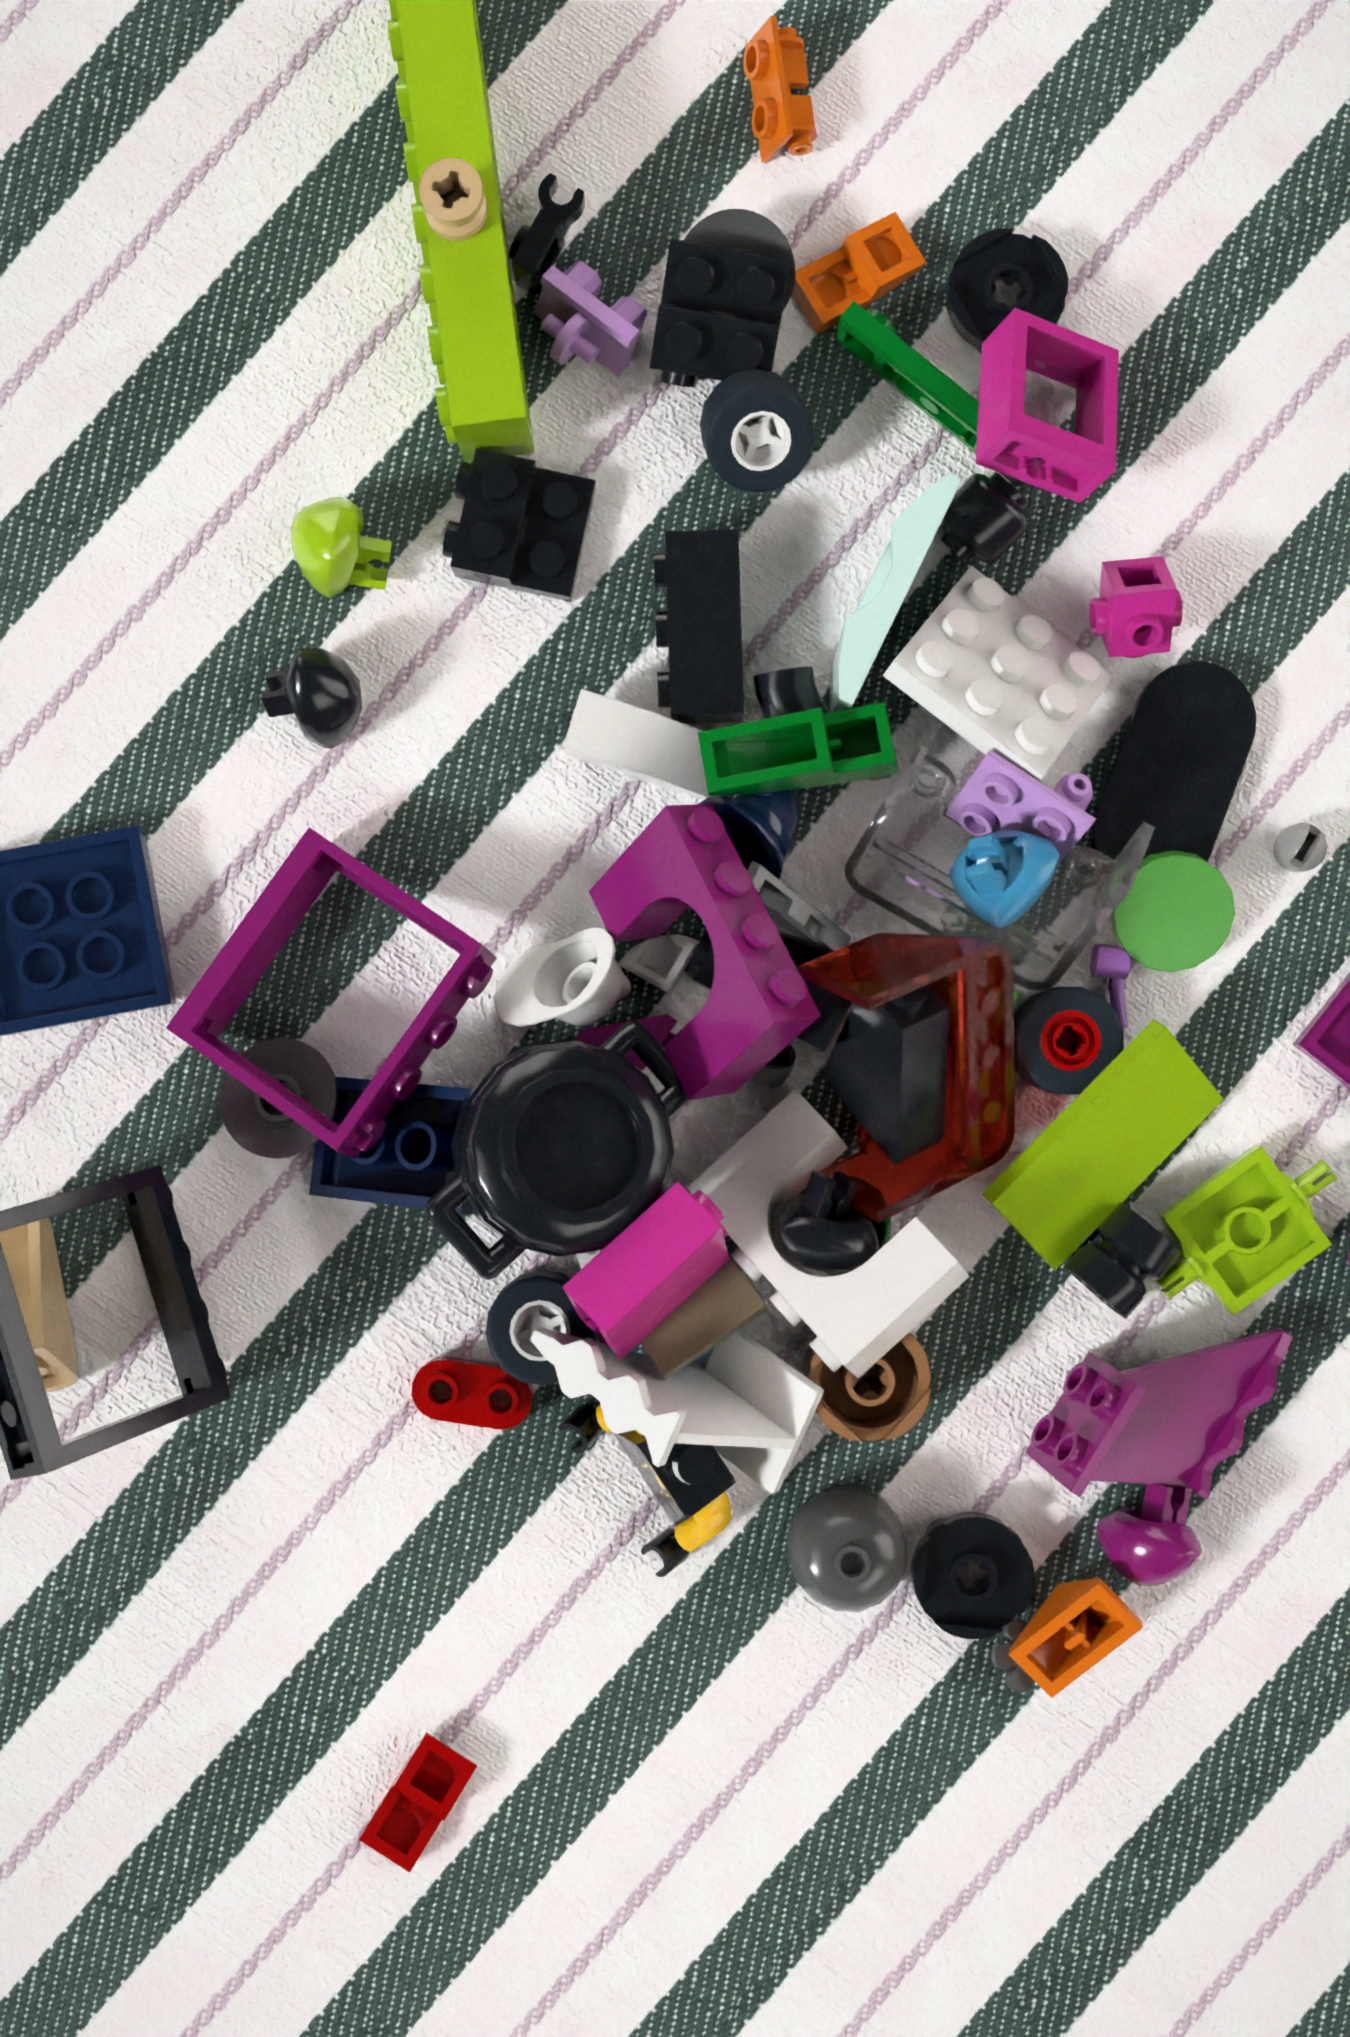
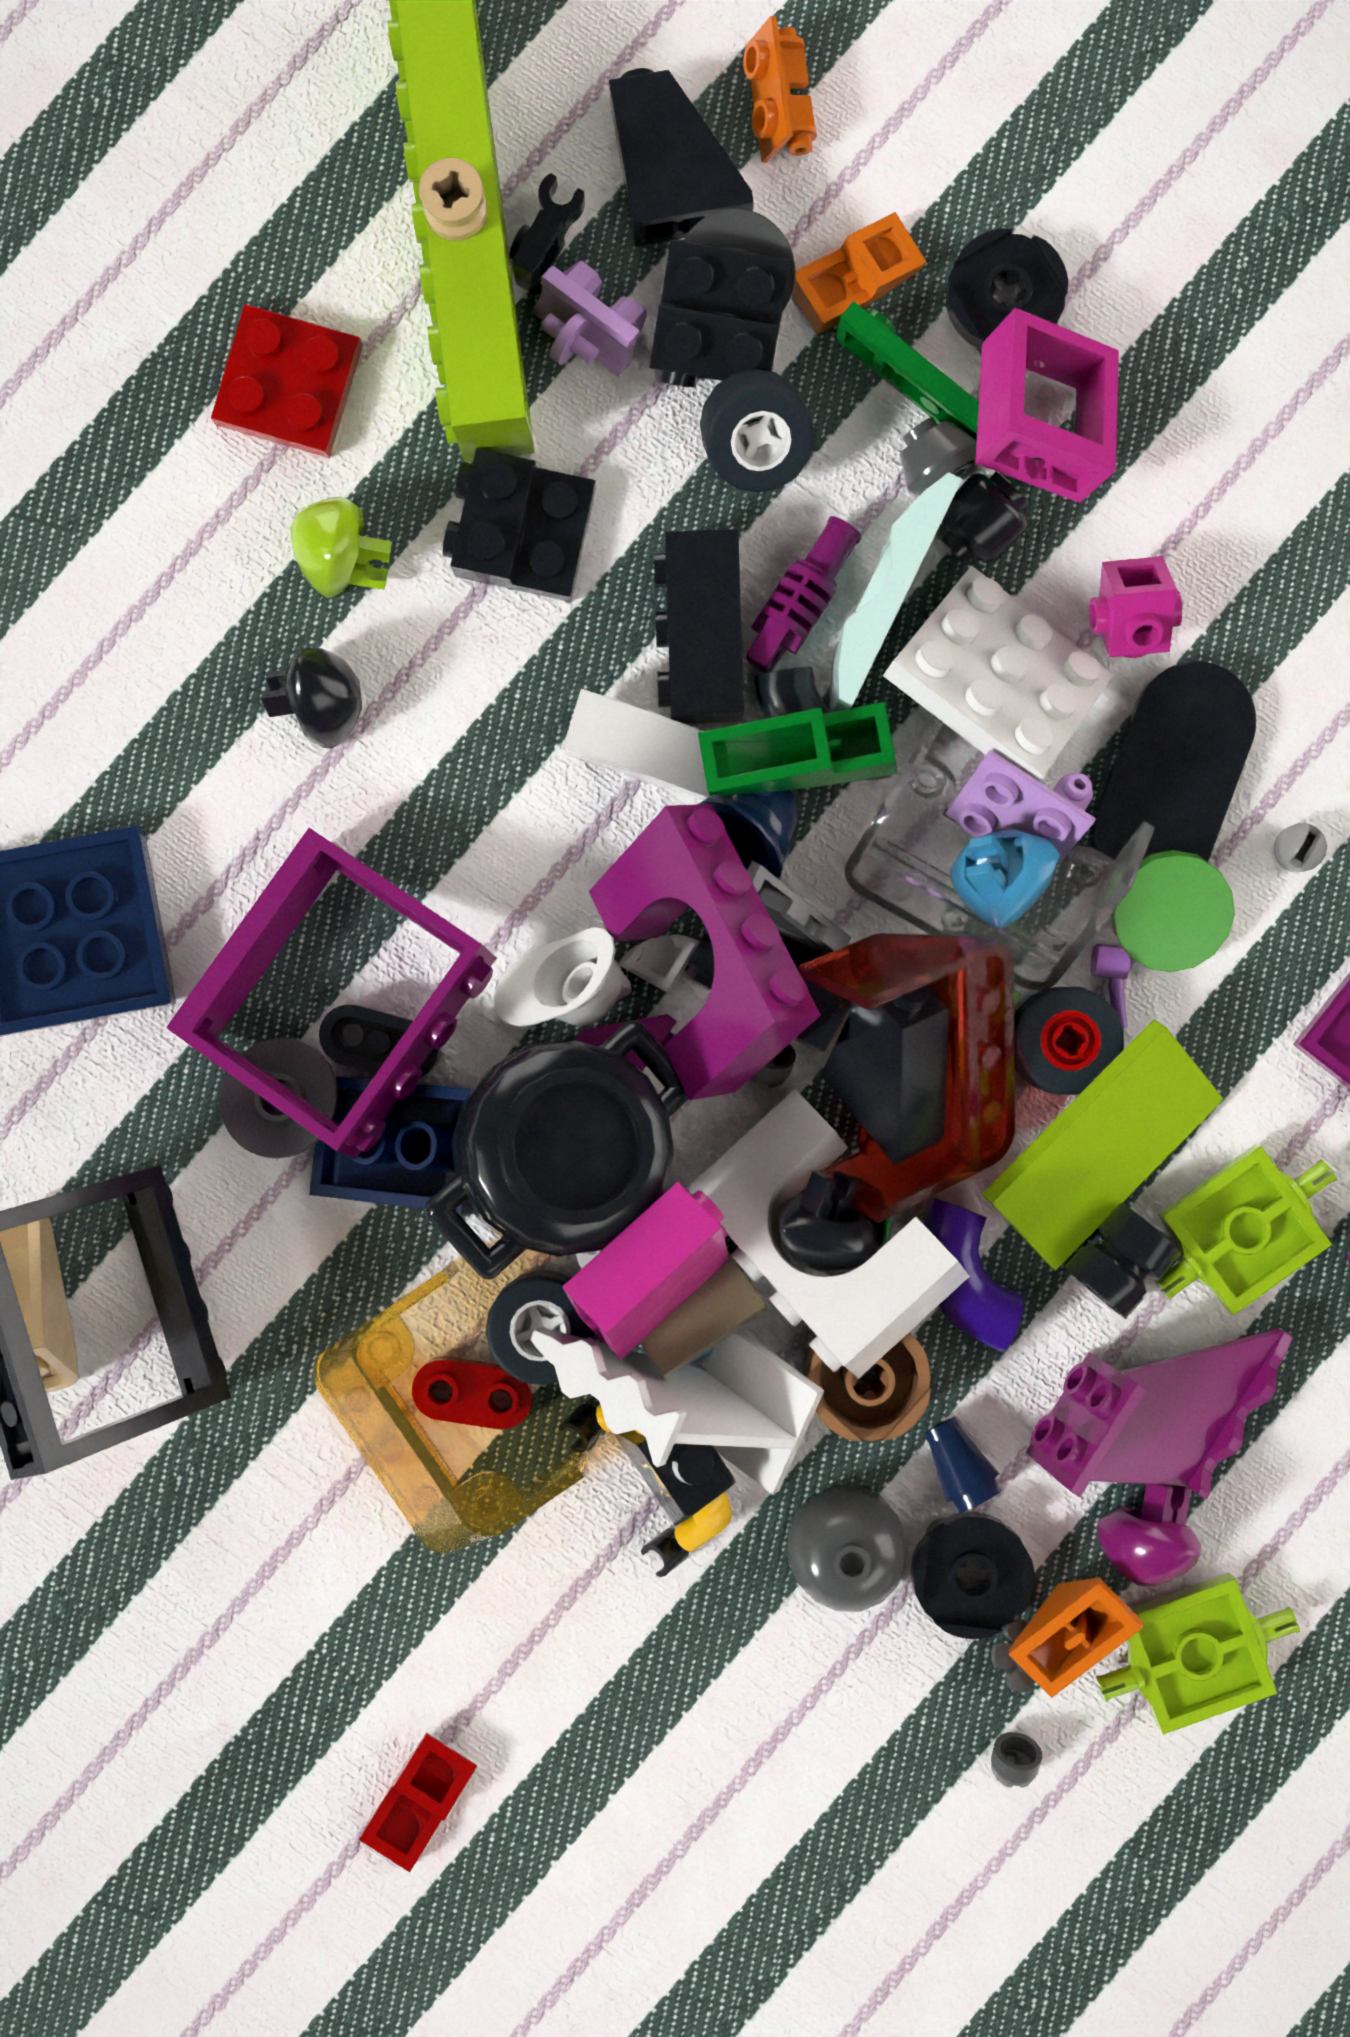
none -> red plate [211,304,363,458]
none -> clear yellow windscreen [313,1261,588,1553]
none -> black plate [319,1005,441,1079]
none -> black slope [609,68,754,247]
none -> magenta hinge [746,516,862,673]
none -> dark grey cone [900,417,977,496]
none -> dark purple cylinder [923,1196,1024,1352]
none -> dark blue cone [923,1416,1002,1513]
none -> dark grey hinge [991,1732,1042,1788]
none -> lime plate [1095,1572,1300,1735]

